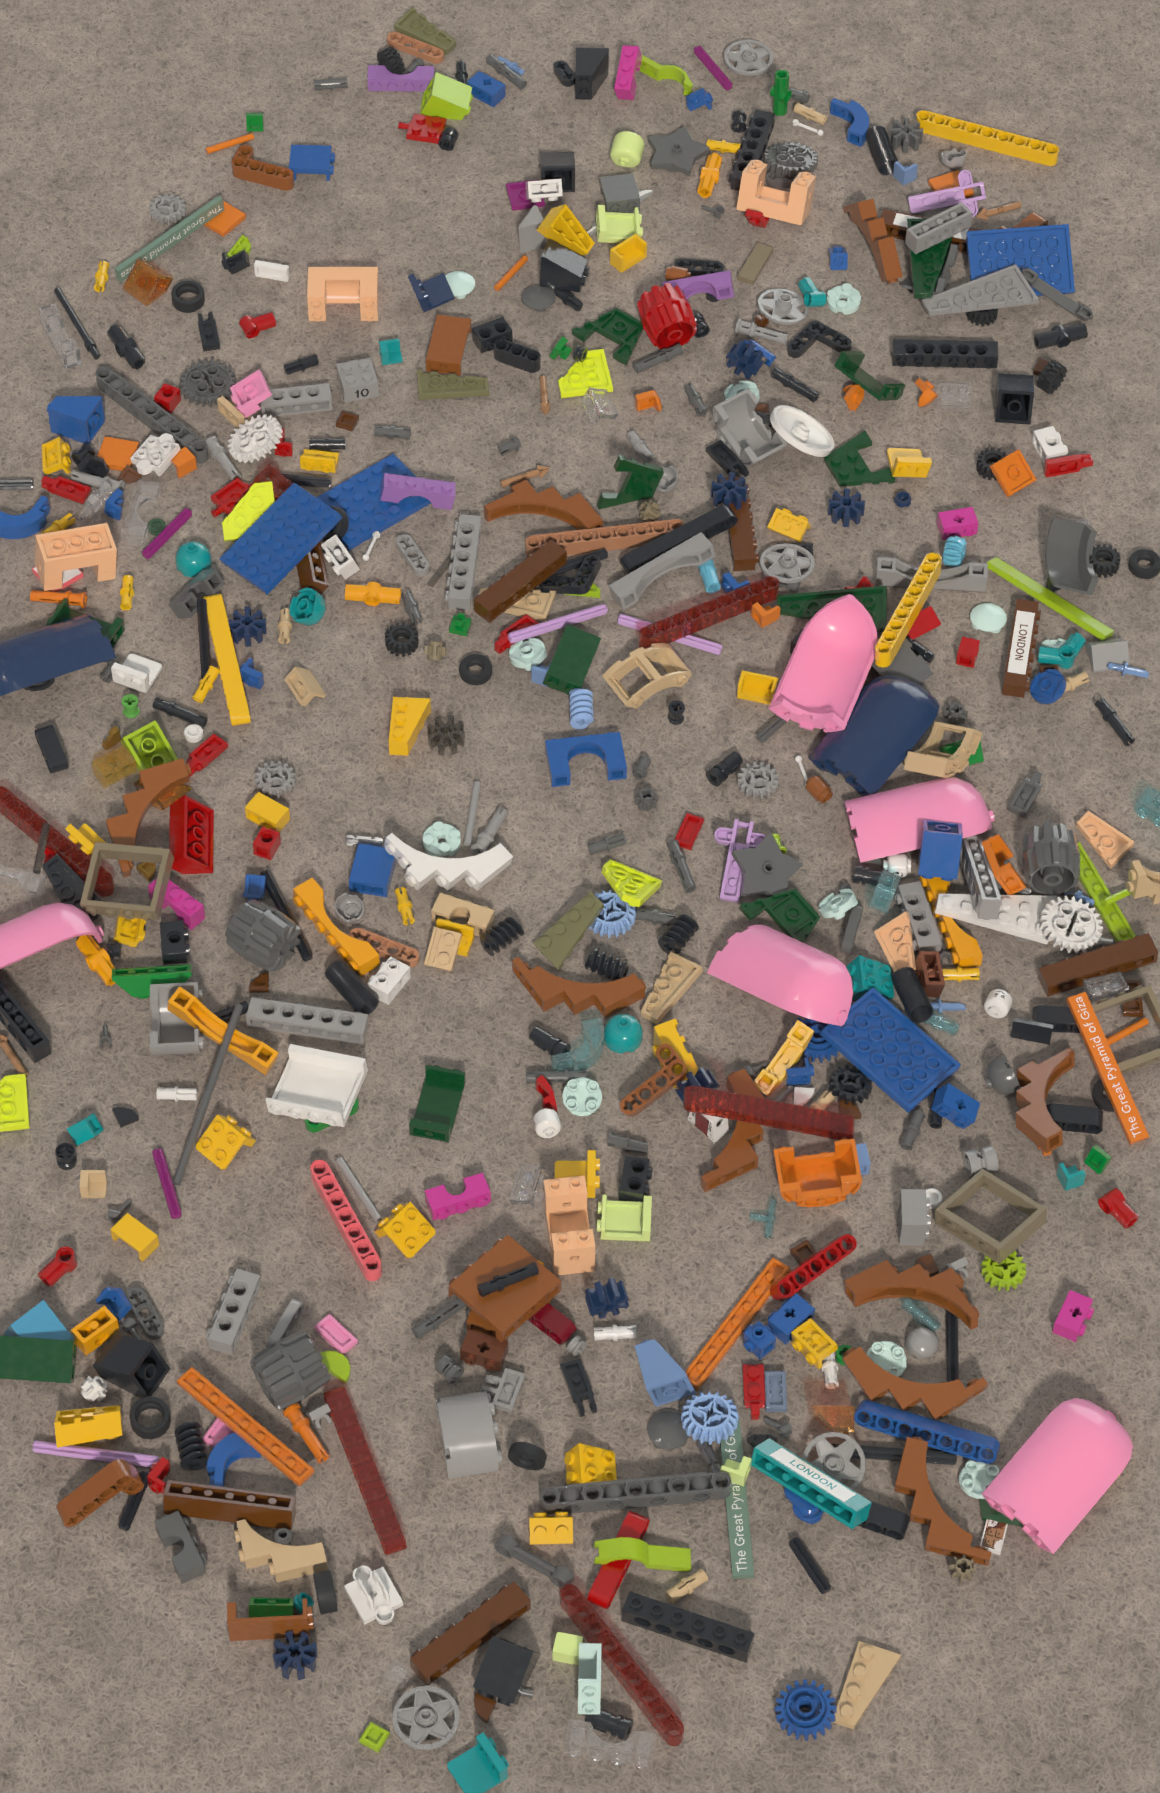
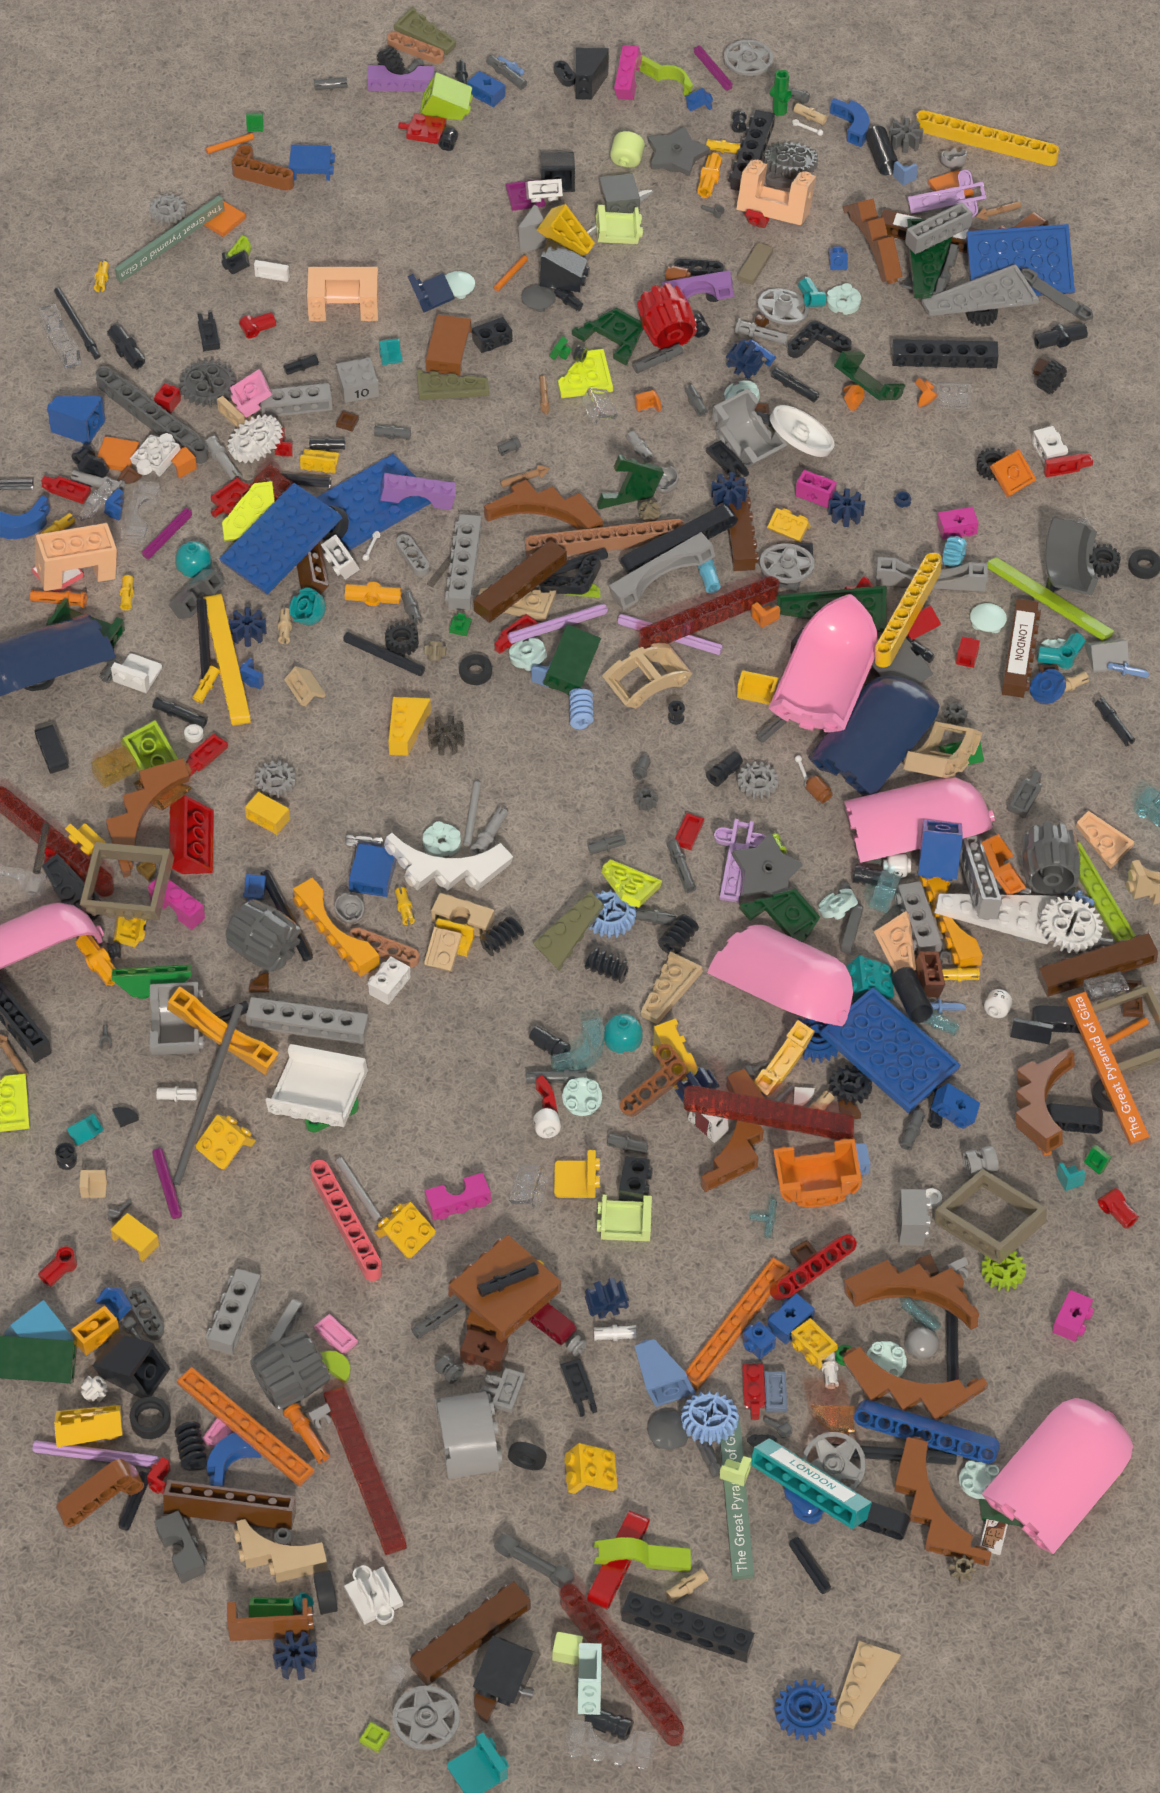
yellow bracket [42,437,72,475] -> none
pearl gold tile [102,726,121,750] -> none
bright green bush [121,694,140,718] -> none
clear orange slope [122,259,173,306] -> none
clear green tile [148,518,166,536] -> none
black brick [160,920,190,965] -> none
black tyre [171,280,205,313] -> none
red brick [253,826,281,860] -> none
black piece [325,959,379,1015] -> none
dark green panel [409,1065,466,1143] -> none
black beam [493,339,541,373] -> none
dark orange arch [512,957,646,1018] -> none
yellow bracket [529,1512,573,1545] -> none
dark grey beam [540,1472,732,1514] -> none
light nougat piece [544,1176,595,1276] -> none
blue arch [545,732,627,787] -> none
yellow panel [610,234,647,273] -> none
blue bracket [721,572,750,600] -> none
blue bracket [785,1057,814,1086] -> none
dark green wing [824,431,896,487] -> none
yellow bracket [886,448,932,478] -> none
dark grey cylinder [984,1054,1020,1095] -> none
black slope [995,373,1034,425] -> none
lime bar [1102,888,1131,907] -> none
none -> black axle [343,632,425,676]
none -> dark pink brick [796,470,837,508]

